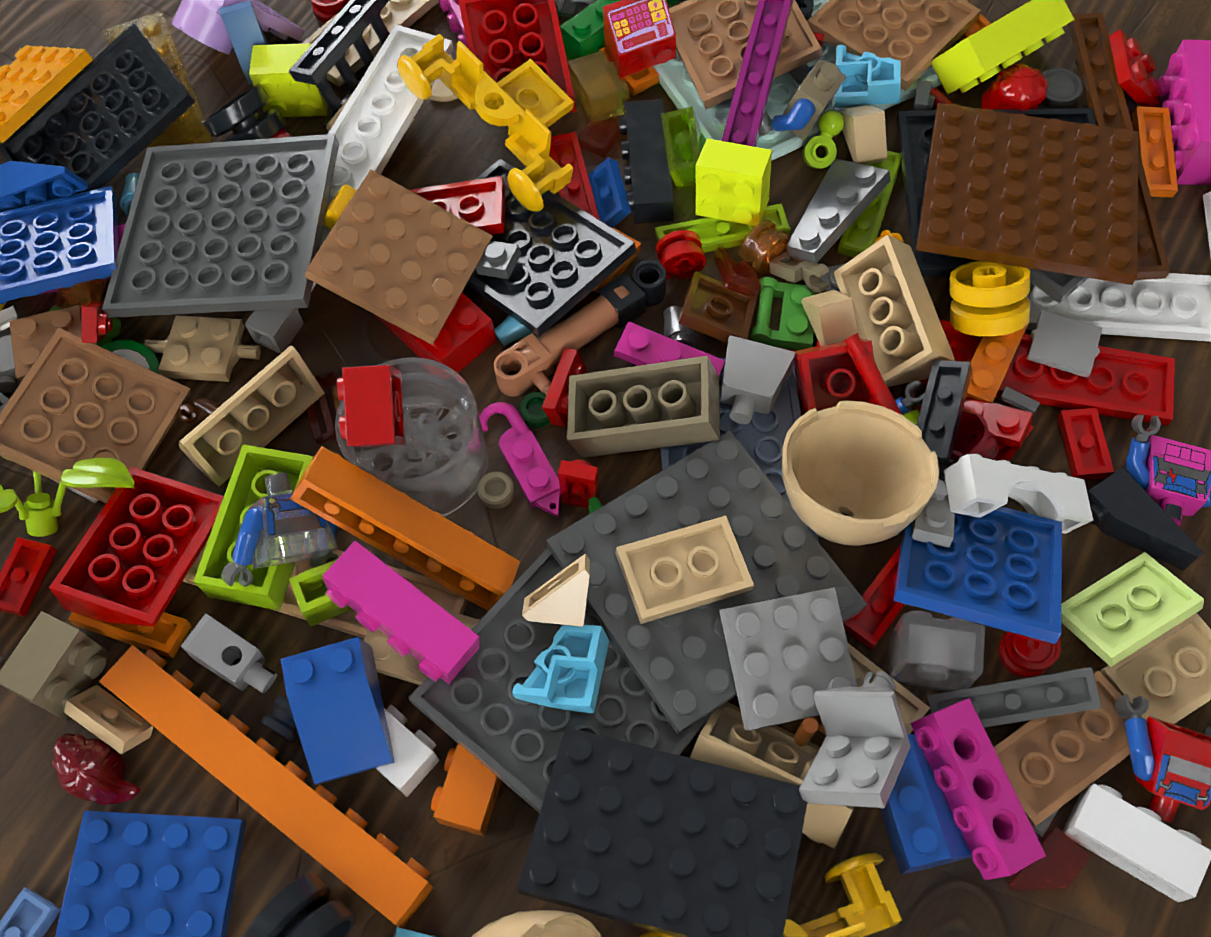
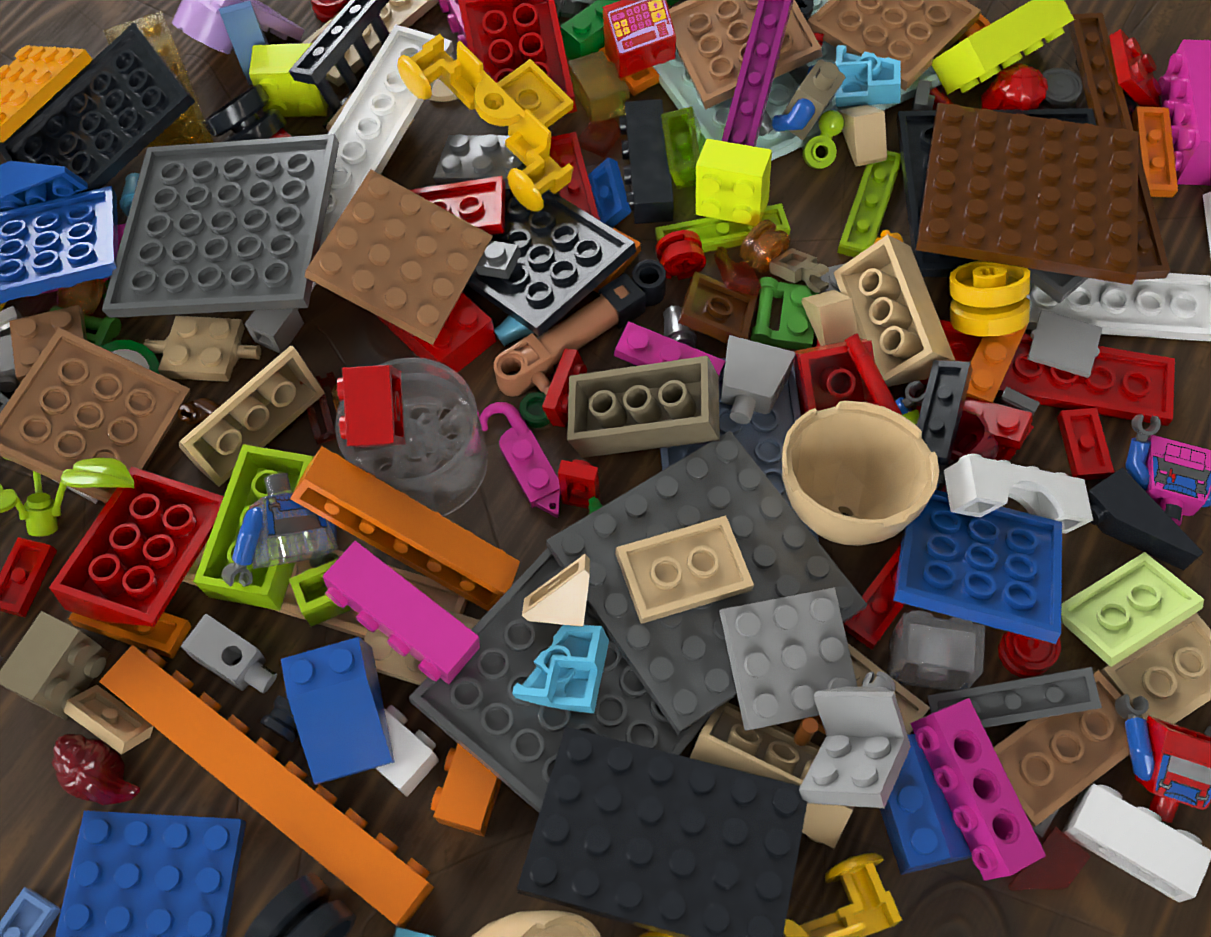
red plate [82,301,113,343] -> none
yellow tile [324,184,357,230] -> none
dark tan tile [478,472,515,509] -> none
dark grey wing [786,158,891,263] -> none
light grey plate [911,479,955,548] -> none
none -> dark grey plate [433,134,526,189]

